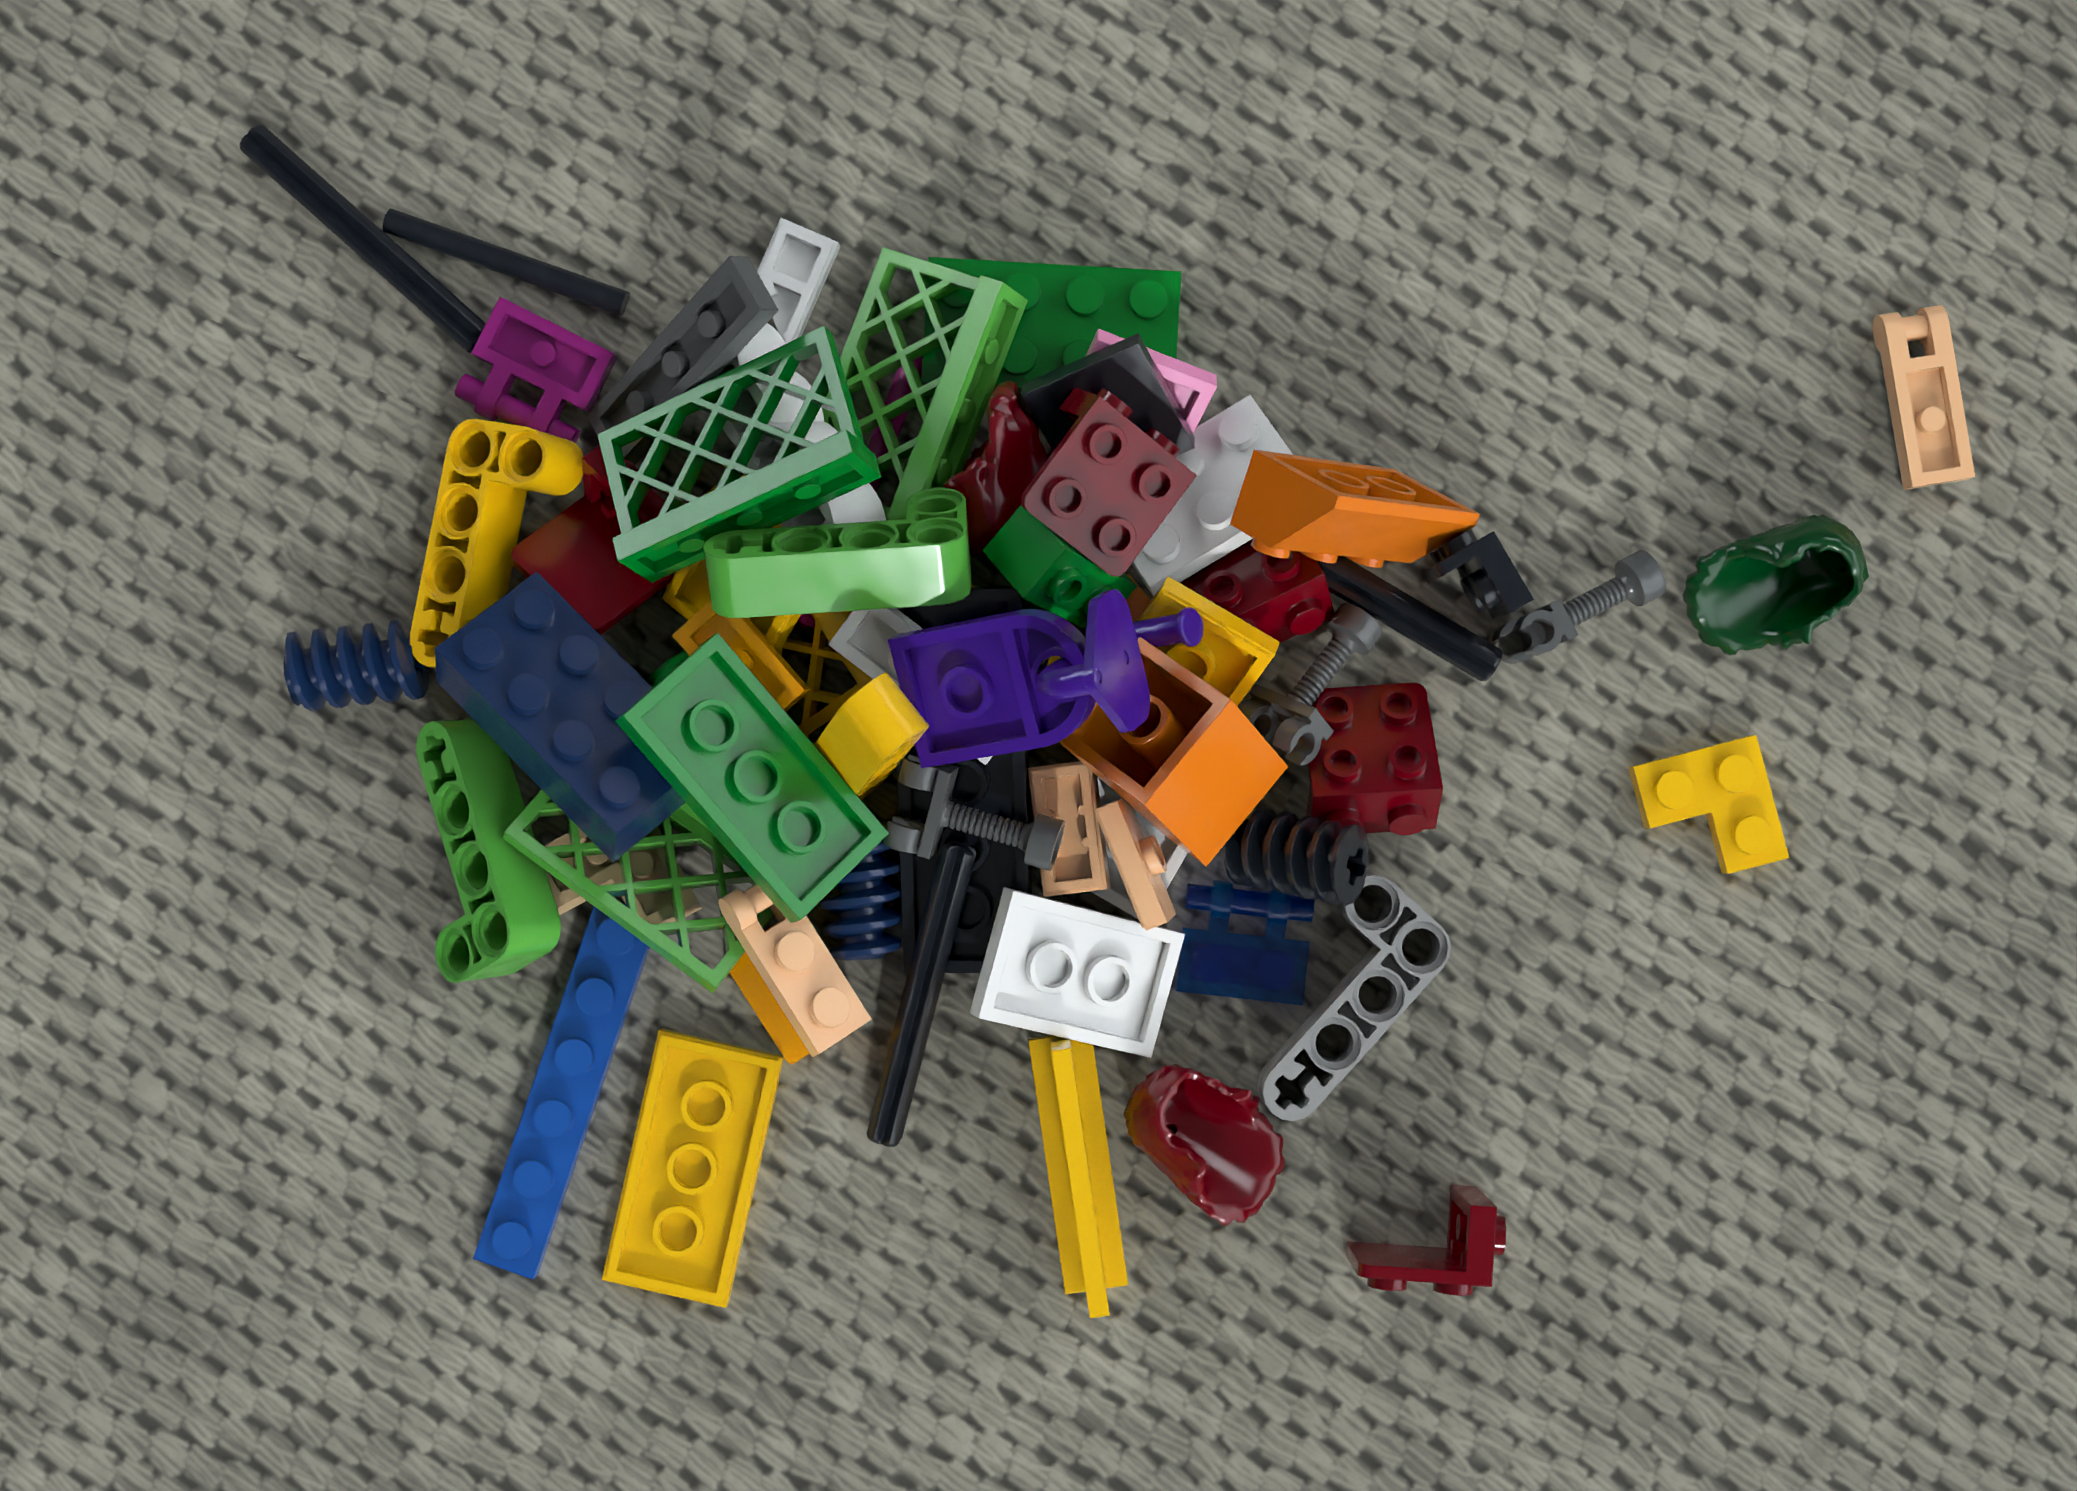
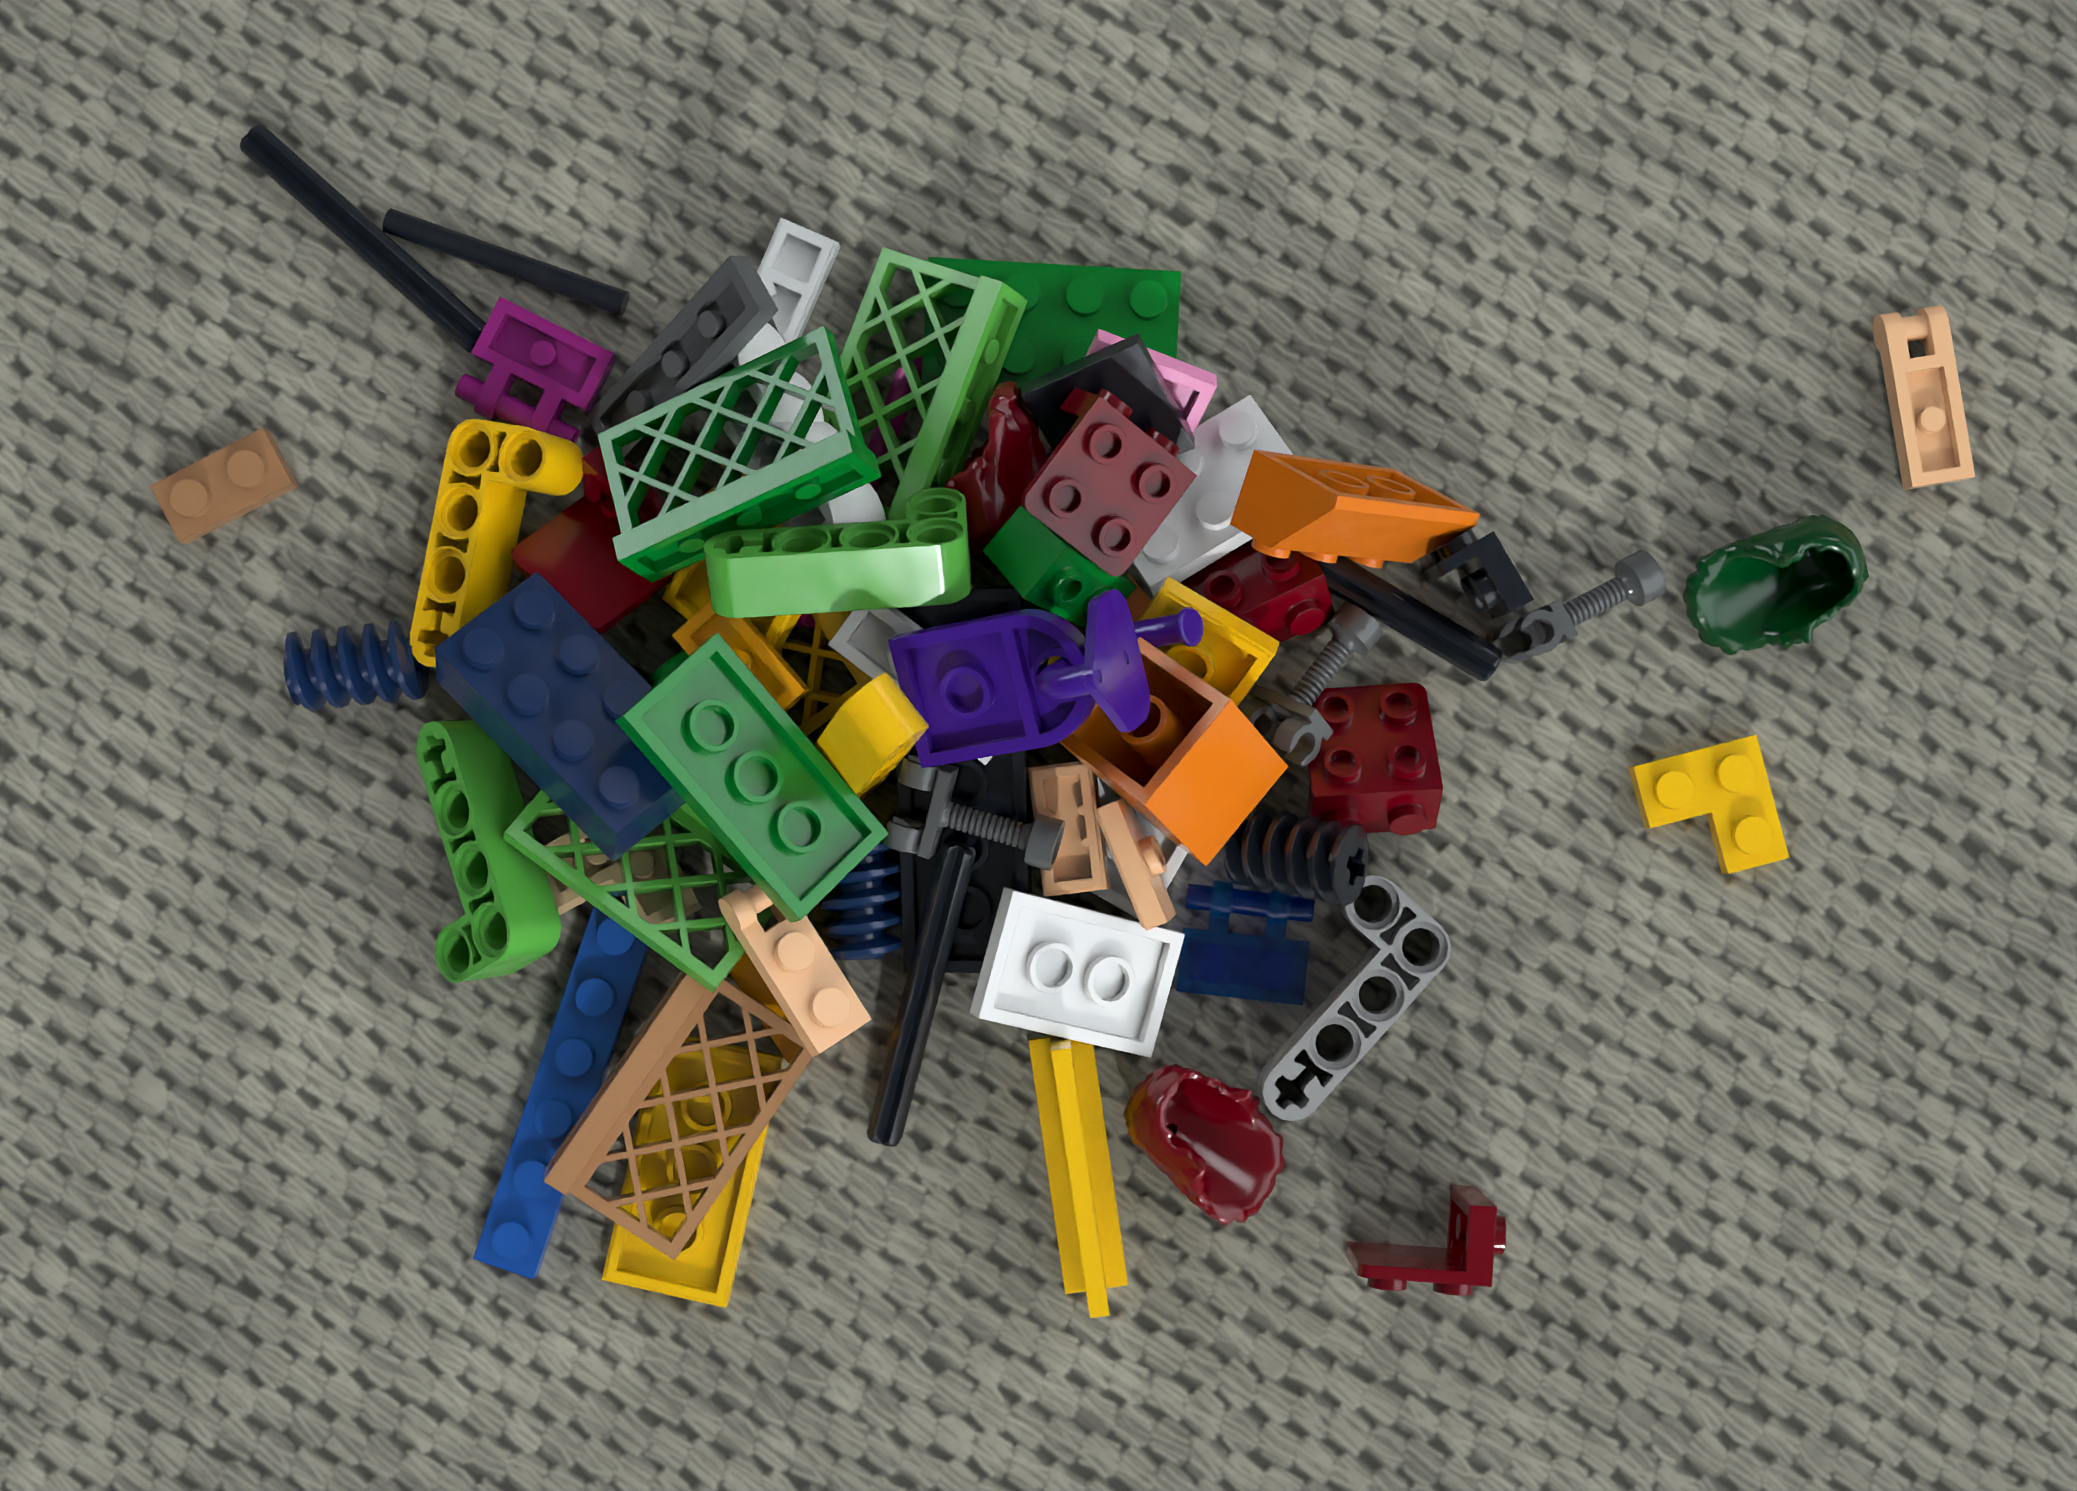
none -> medium nougat plate [150,428,299,544]
none -> medium nougat fence [544,959,813,1260]

